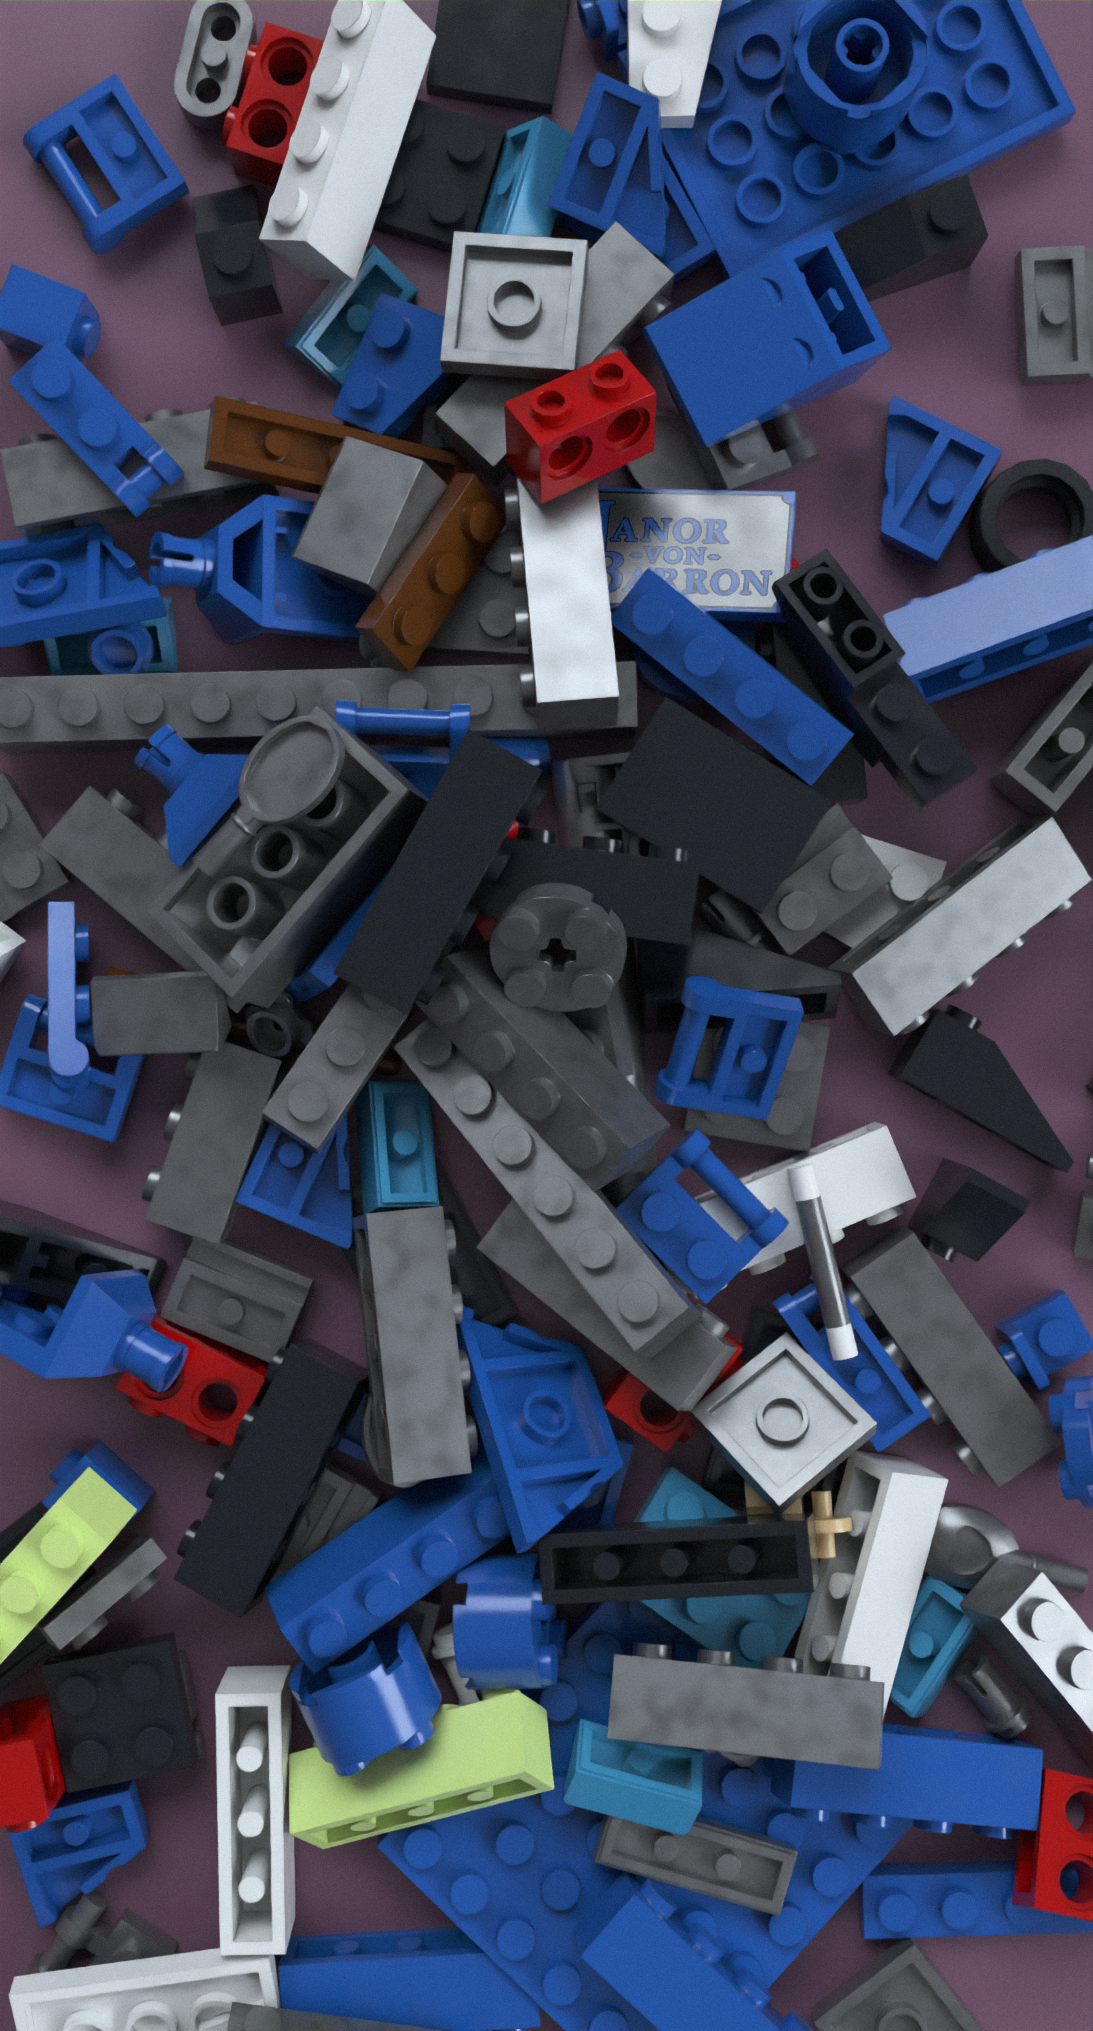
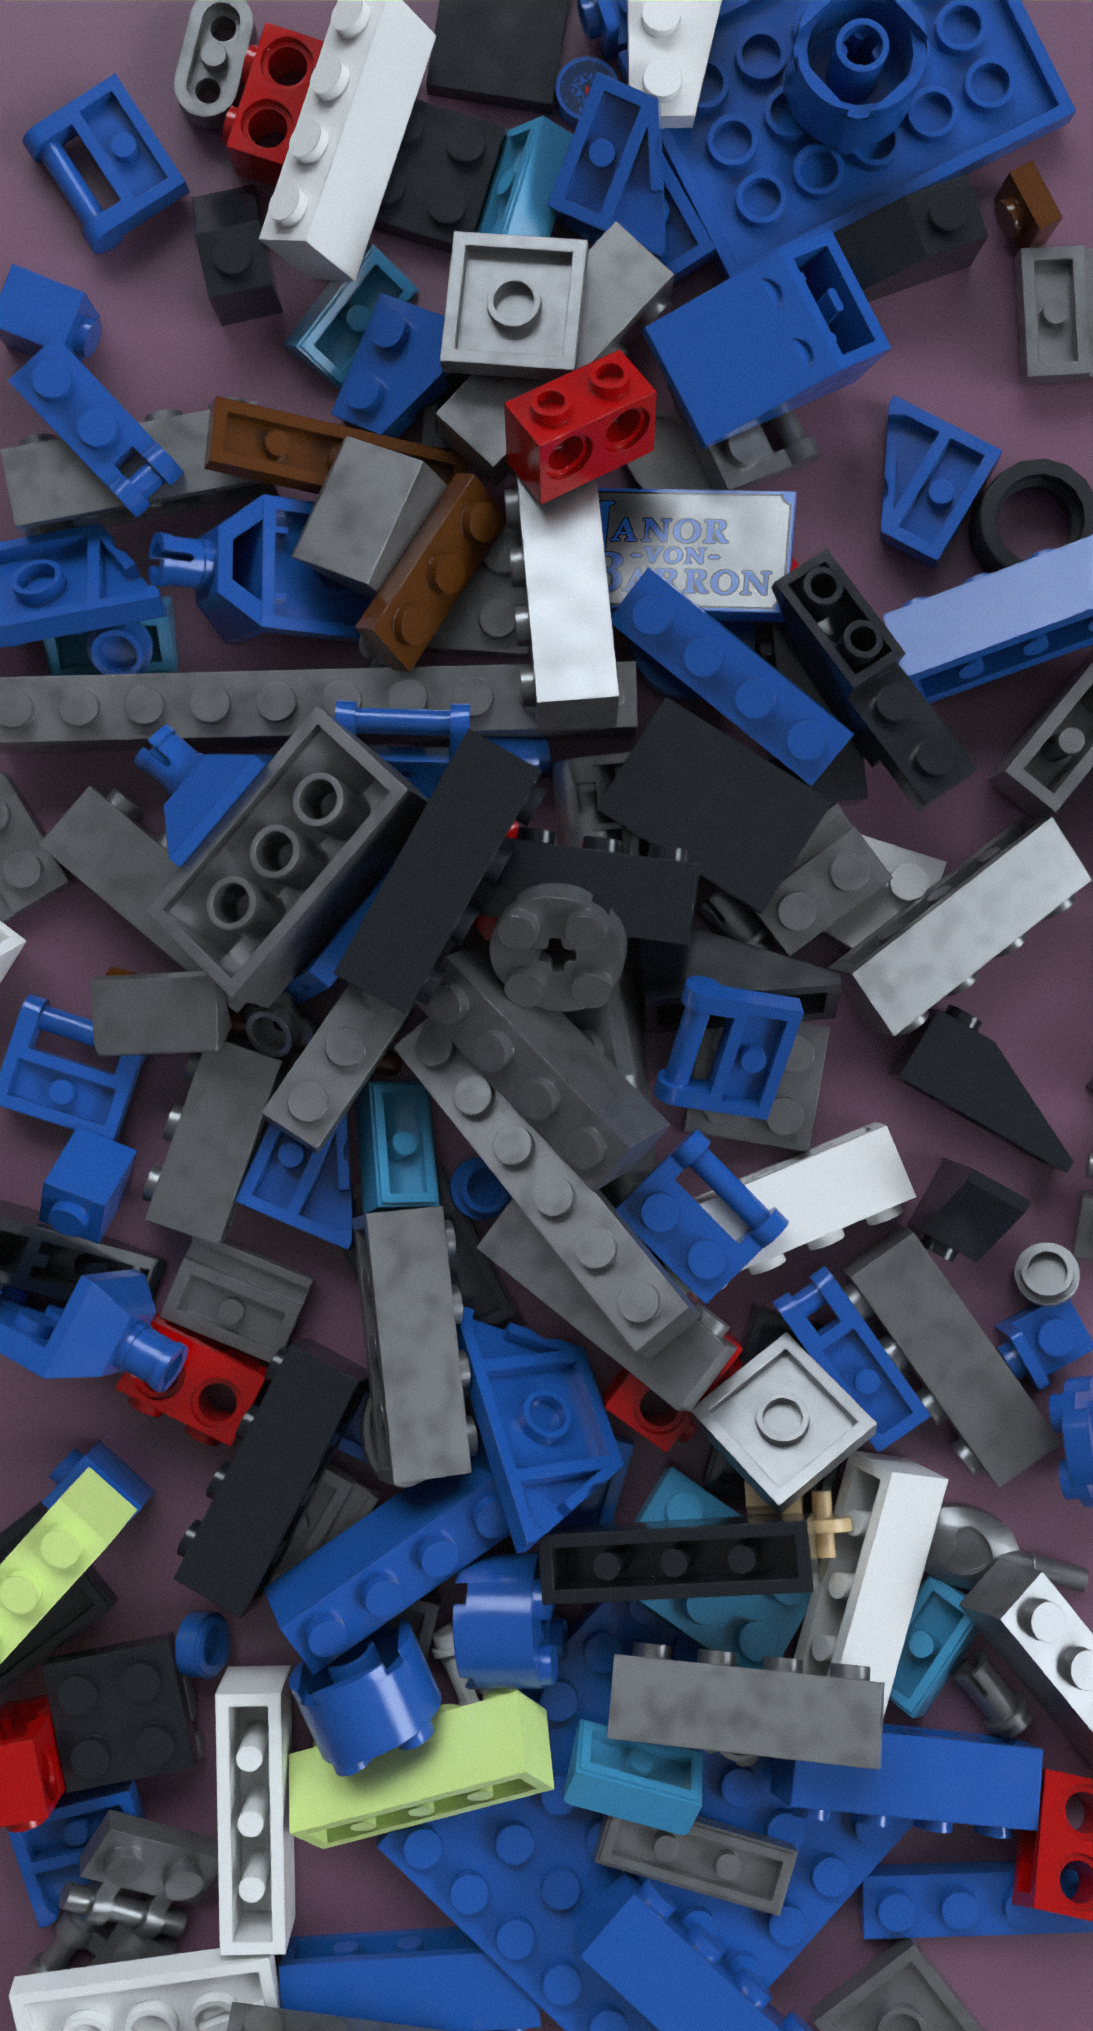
flat silver plate [36,1537,167,1650] -> none
plate [48,902,91,1094] -> none
flat silver piece [192,716,345,877] -> none
flat silver bar [787,1163,858,1360] -> none
none -> blue brick [38,1127,137,1244]
none -> flat silver plate [59,1809,218,1939]
none -> blue tile [175,1611,230,1679]
none -> blue plate [449,1157,512,1221]
none -> tile [555,56,618,129]
none -> reddish brown plate [994,160,1063,249]
none -> flat silver plate [1014,1242,1080,1307]

